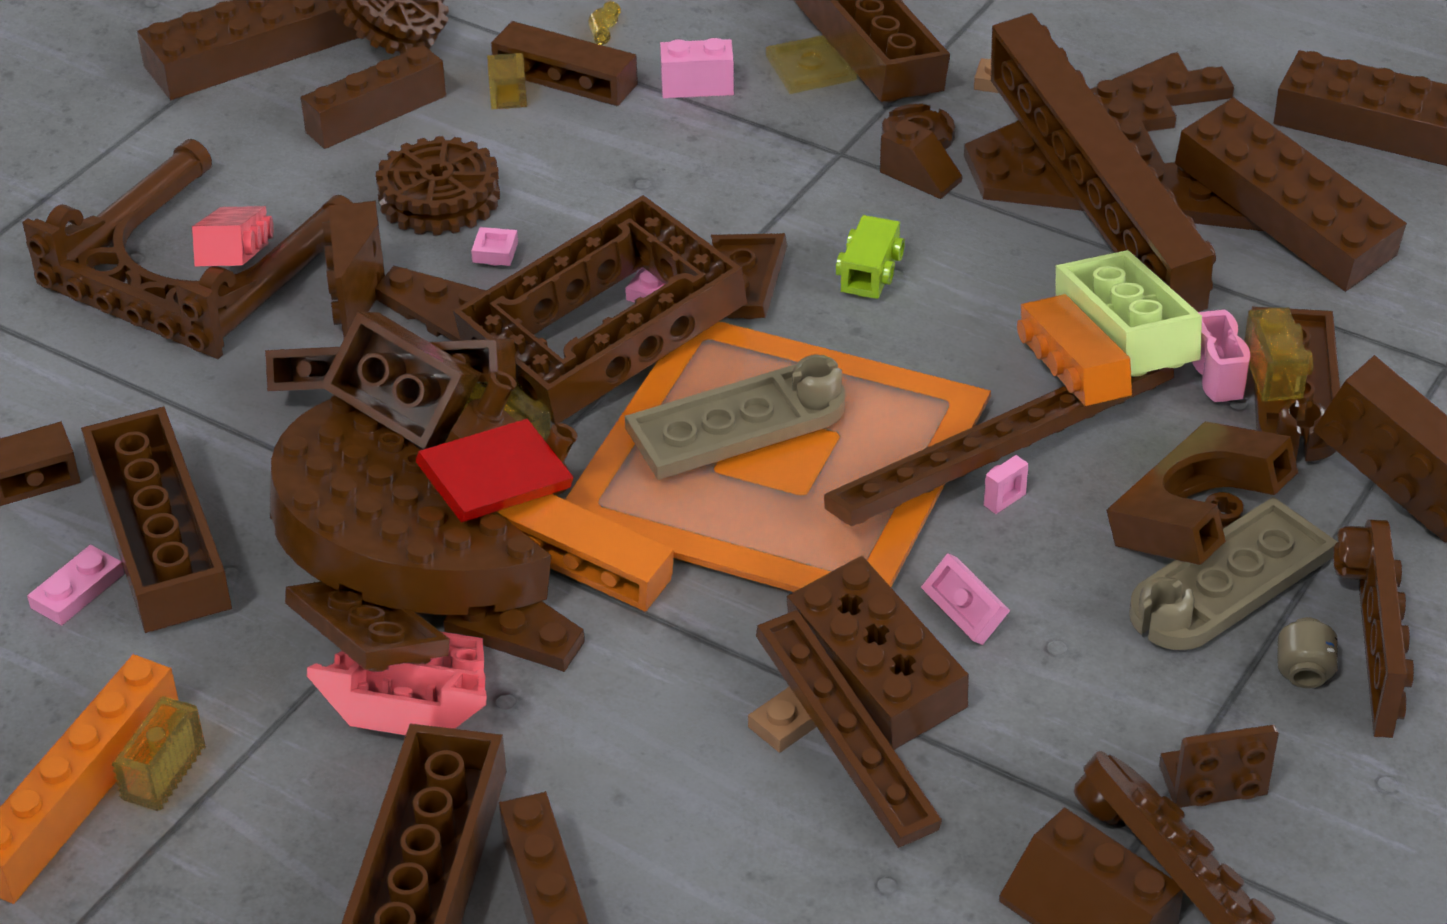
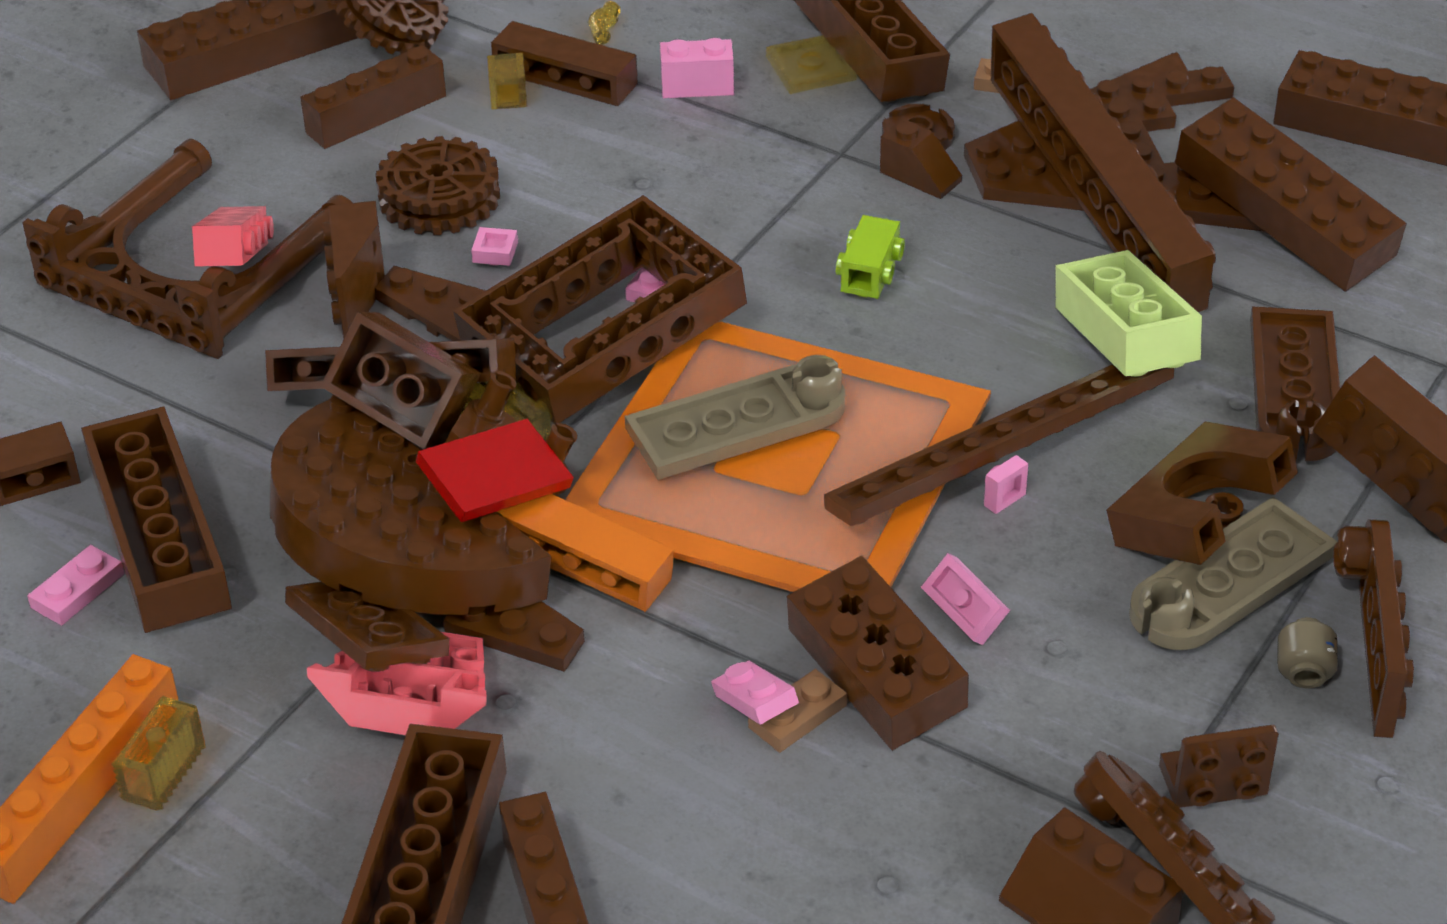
reddish brown wing [711,233,788,319] -> none
reddish brown plate [756,610,942,848] -> none
orange brick [1017,294,1132,406] -> none
bright pink brick [1192,309,1250,402] -> none
clear yellow brick [1244,307,1313,401] -> none
none -> bright pink plate [711,660,799,725]

